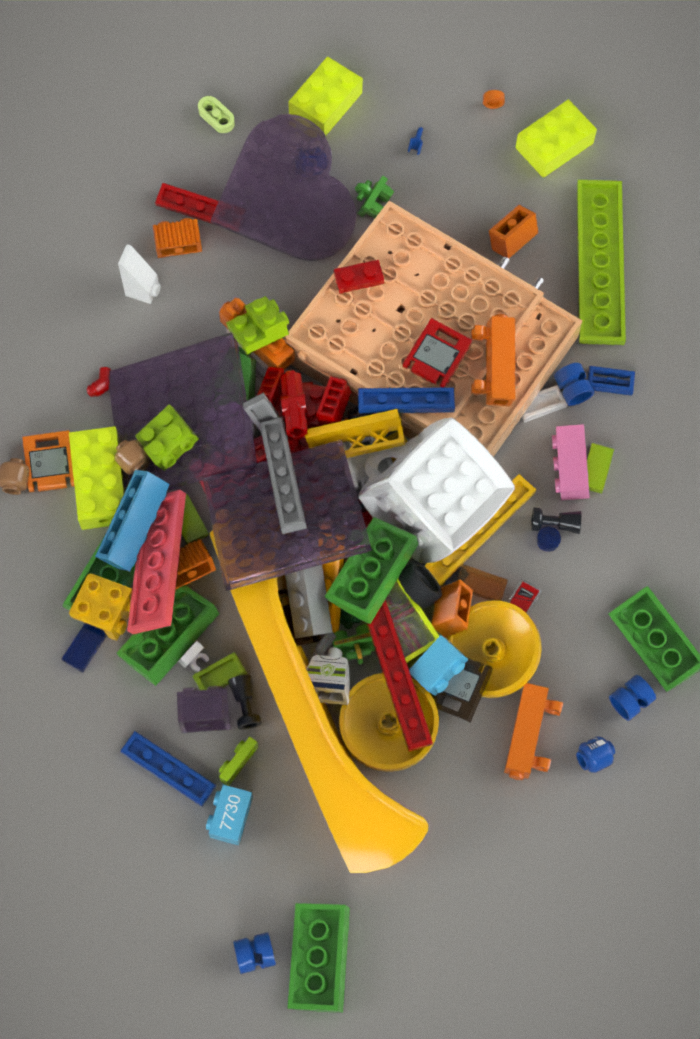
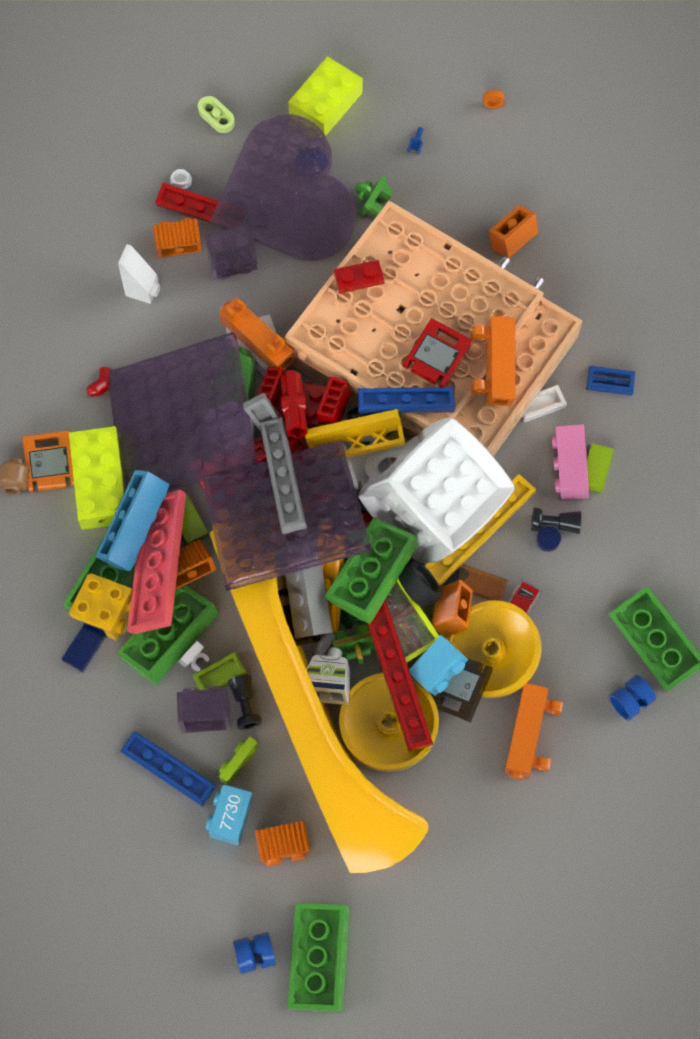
medium nougat head [114,440,150,475] -> none
lime plate [135,404,199,471] -> none
lime plate [226,296,289,354] -> none
neon yellow brick [515,99,597,178] -> none
blue wheel [554,363,595,406] -> none
blue head [576,736,615,773] -> none
lime plate [577,180,626,345] -> none
none -> white plate [170,169,192,190]
none -> clear purple brick [205,224,258,280]
none -> orange brick [255,821,311,867]

